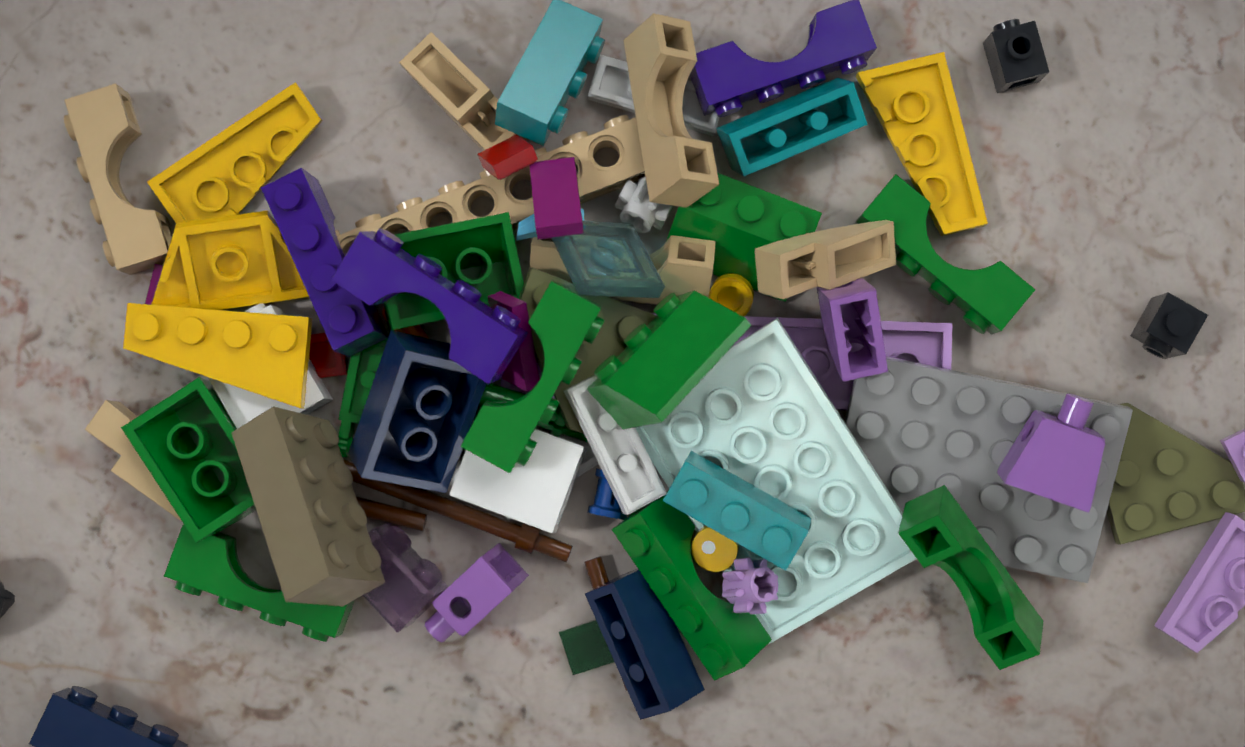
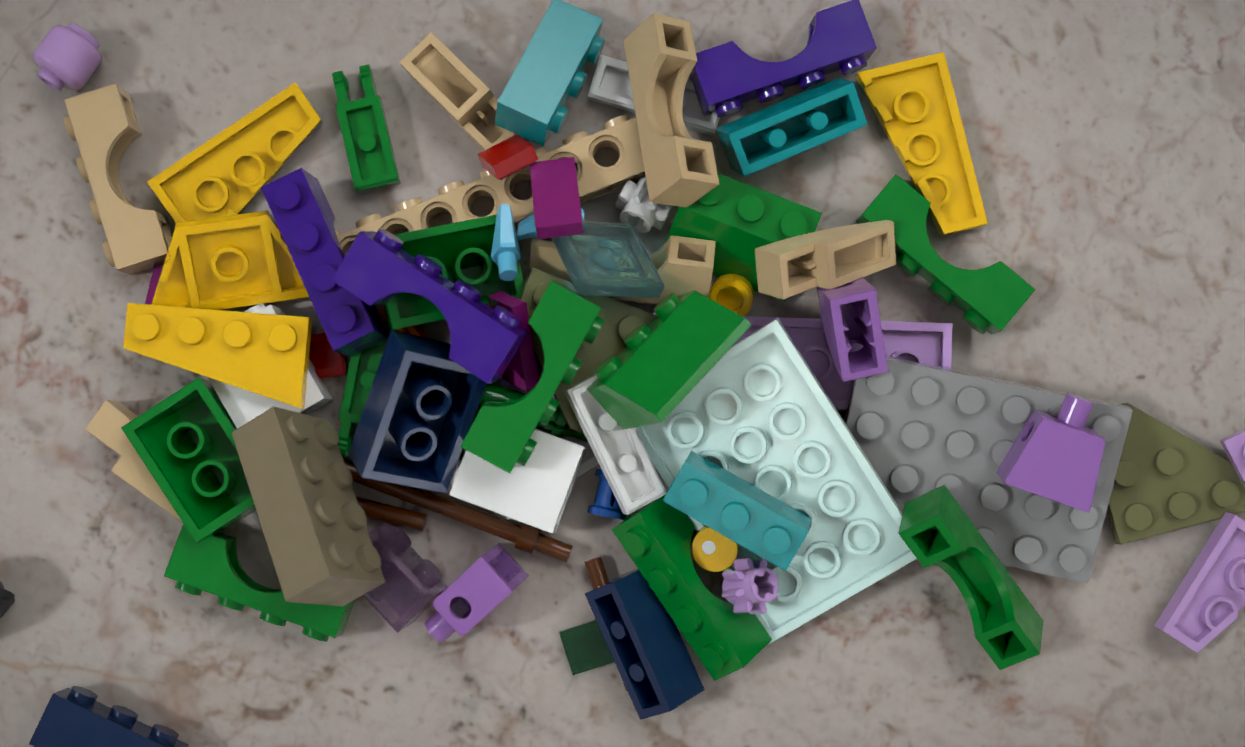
black brick [983,19,1050,93] -> none
black brick [1130,292,1208,359] -> none
none -> lavender head [32,23,102,92]
none -> green hinge [332,64,401,193]
none -> medium azure bar [491,204,521,281]

